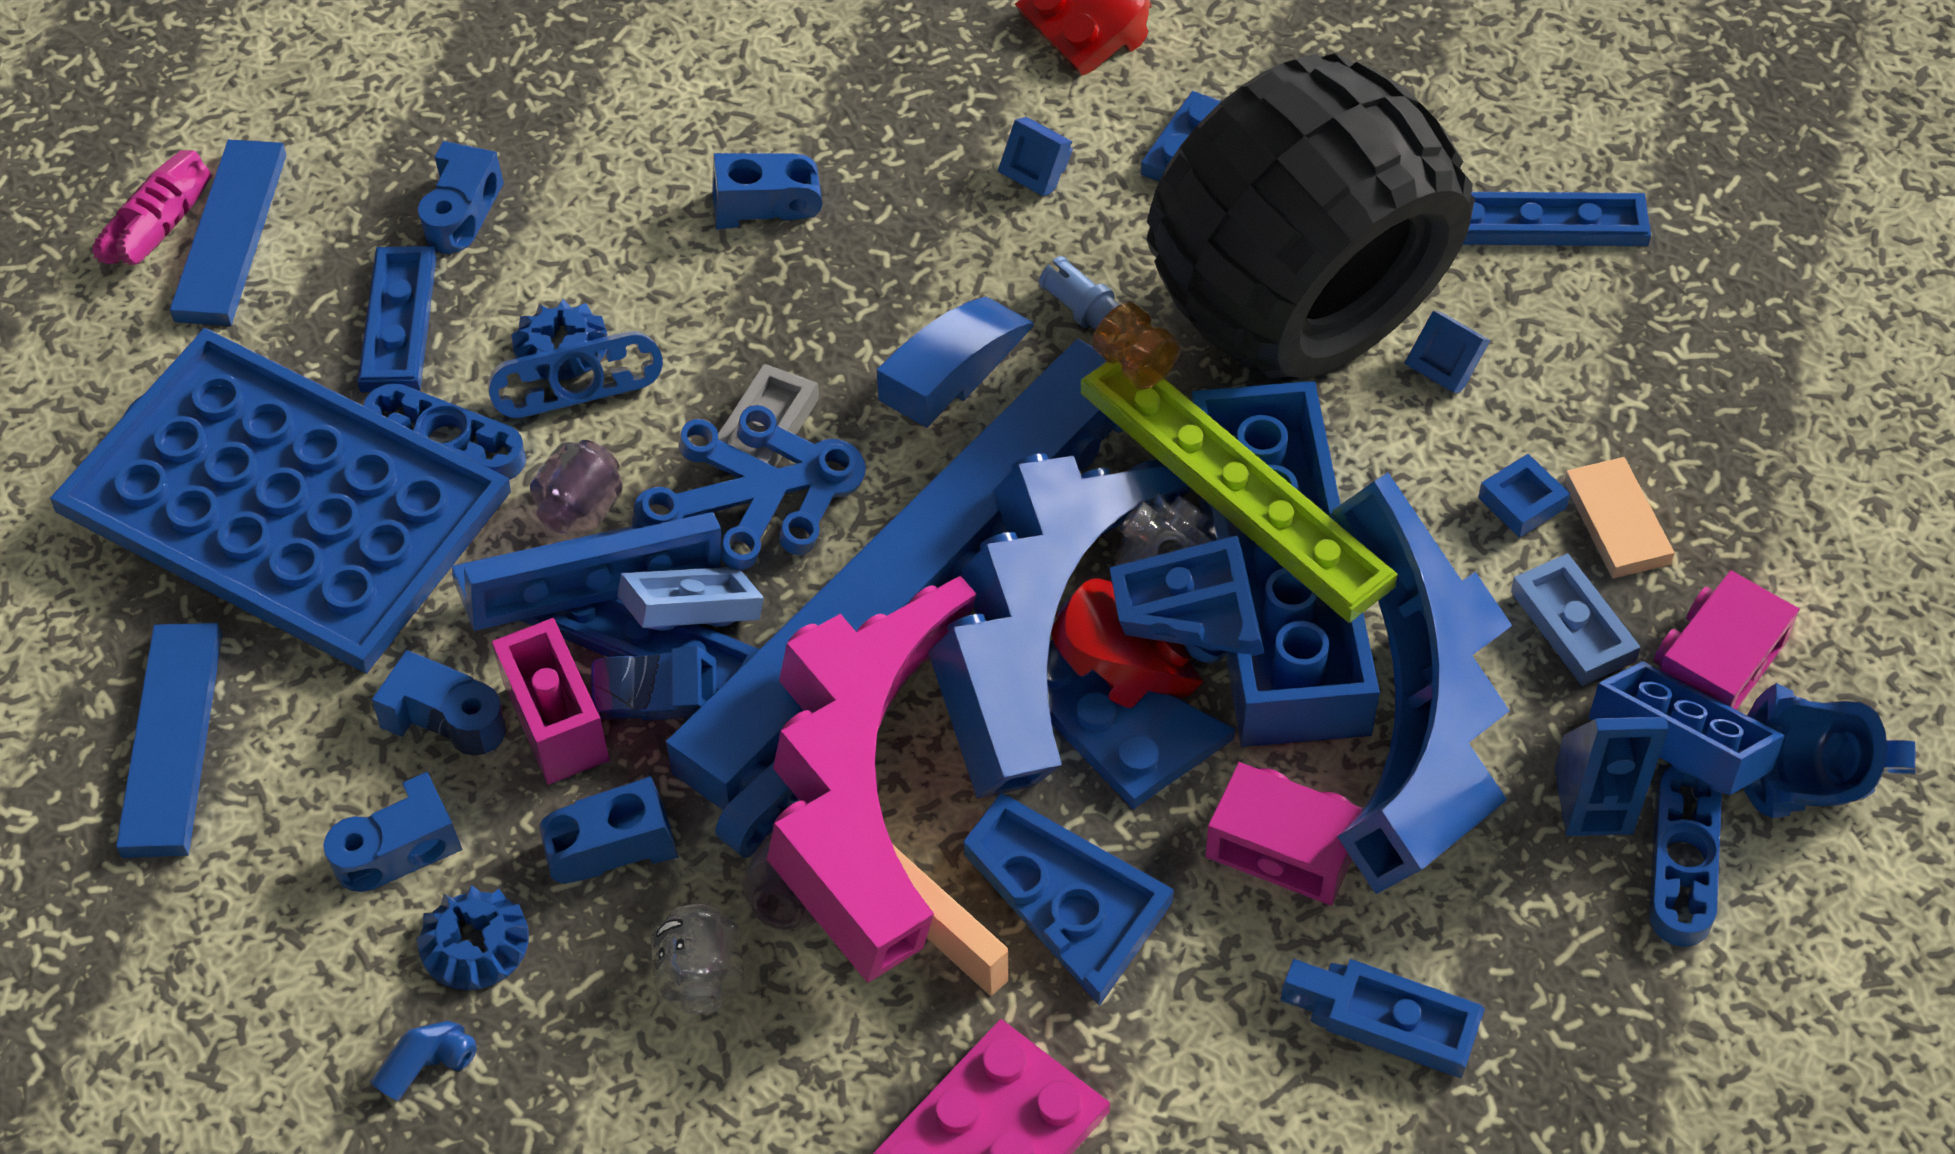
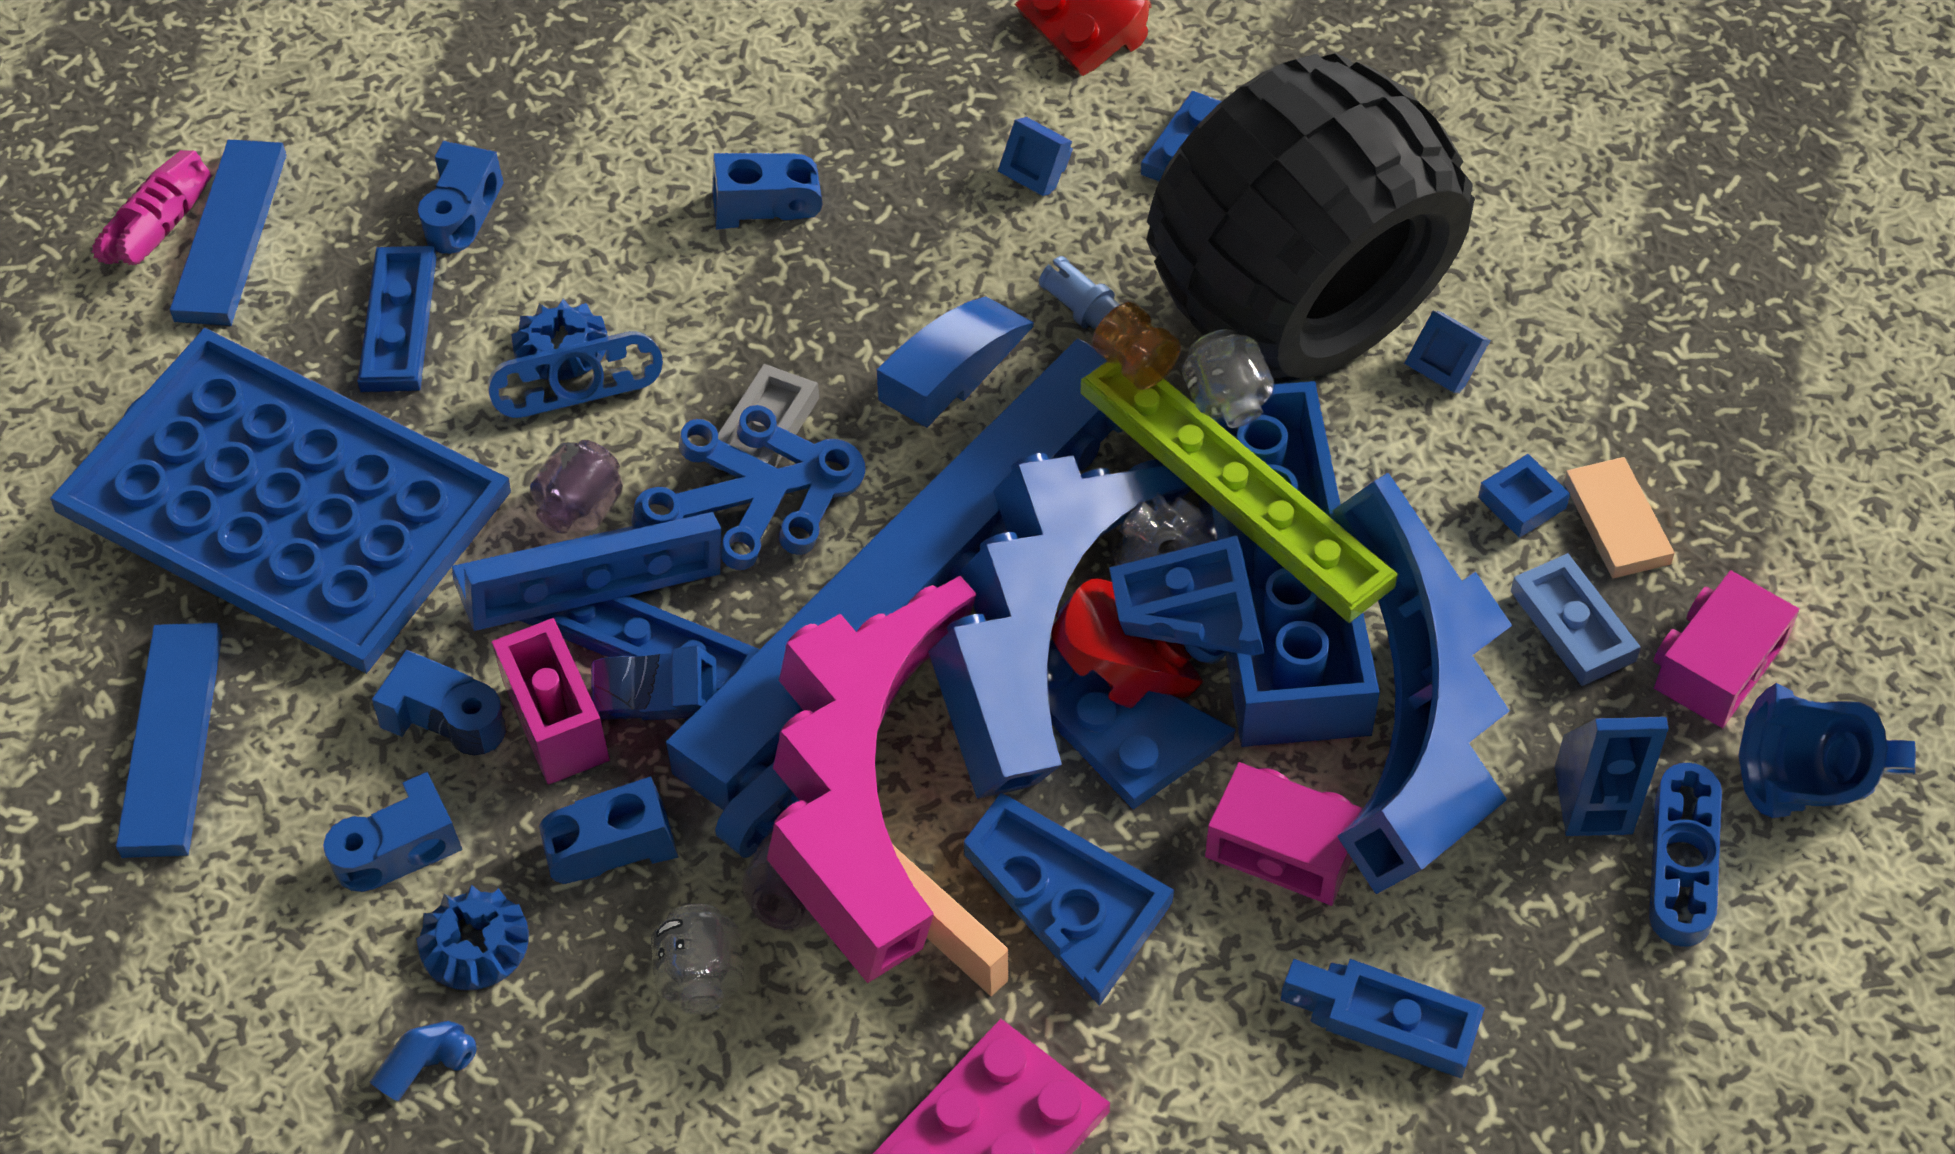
blue beam [363,384,526,480] -> none
medium blue plate [617,567,764,631] -> none
blue tile [1463,191,1651,246] -> none
blue piece [1588,661,1785,795] -> none
none -> clear head [1182,329,1274,428]

